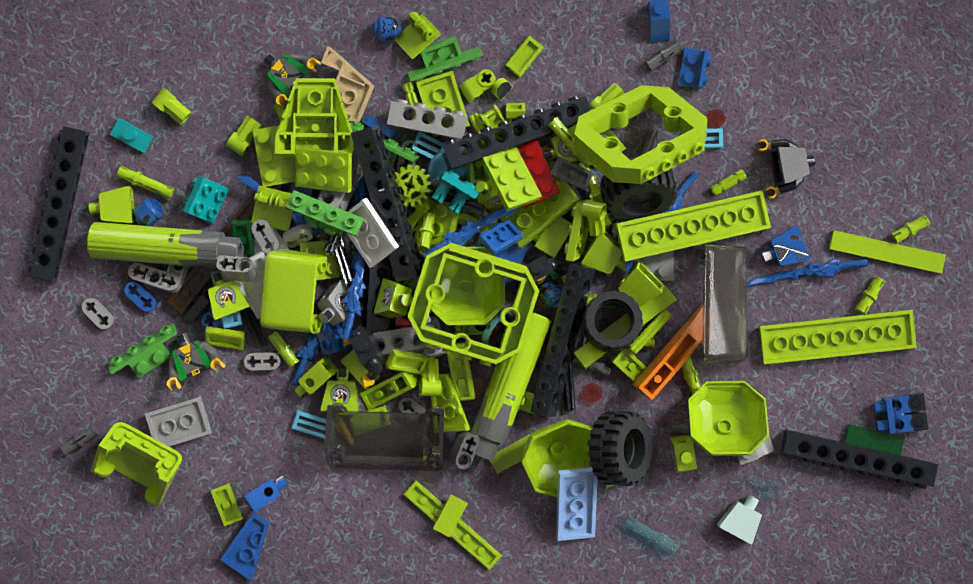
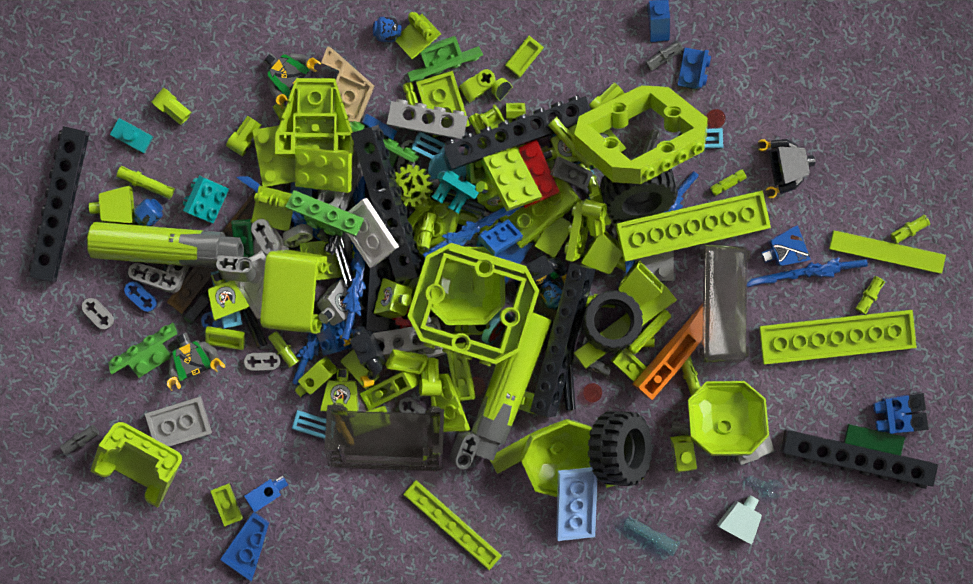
lime tile [433,494,468,537] -> none

